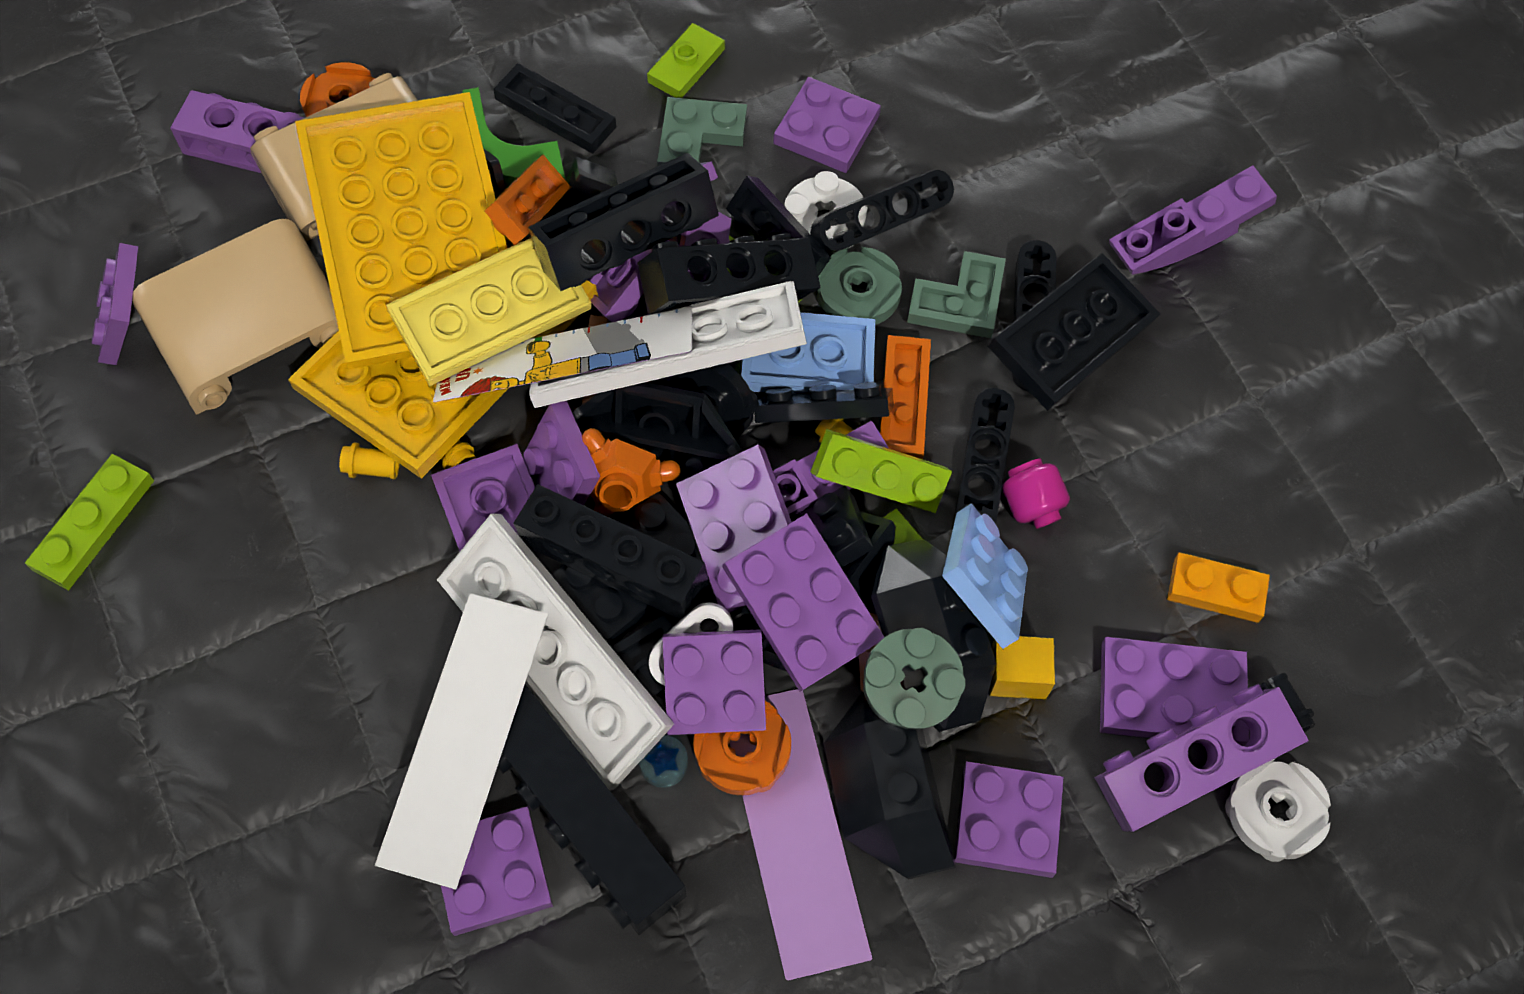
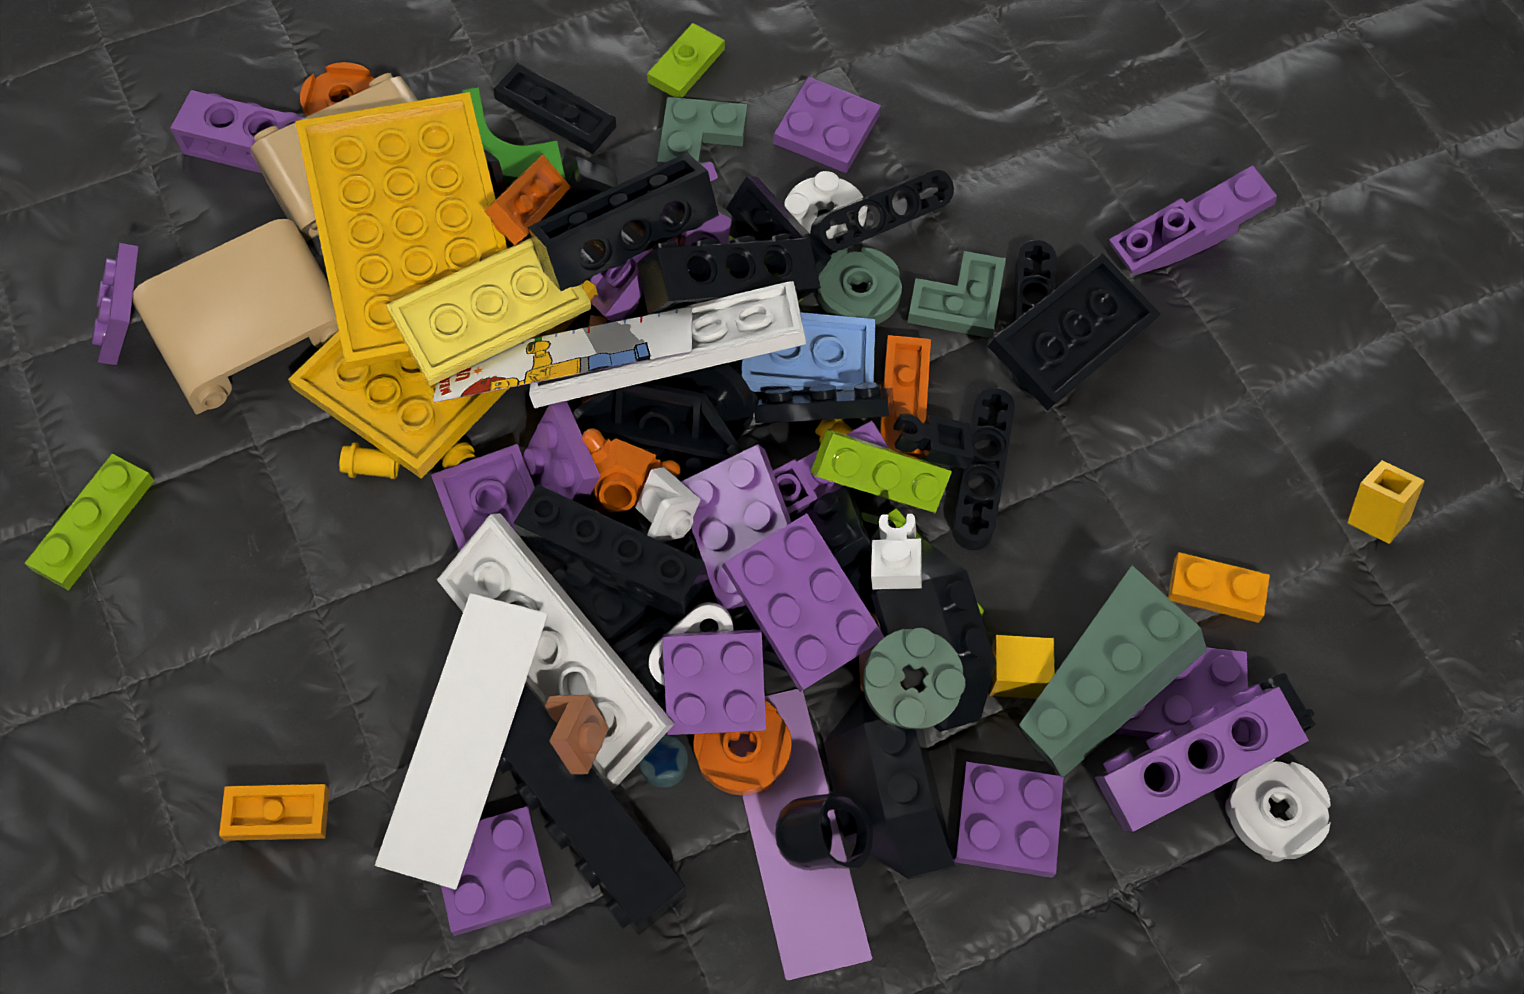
light blue plate [942,503,1028,649] -> none
dark pink head [1002,458,1070,529] -> none
none -> light orange plate [219,784,330,841]
none -> nougat bracket [545,694,609,774]
none -> white bracket [635,467,701,542]
none -> black helmet [775,792,873,871]
none -> white plate [871,514,922,589]
none -> black plate [893,414,974,469]
none -> sand green wedge [1019,565,1207,777]
none -> yellow brick [1347,460,1425,544]

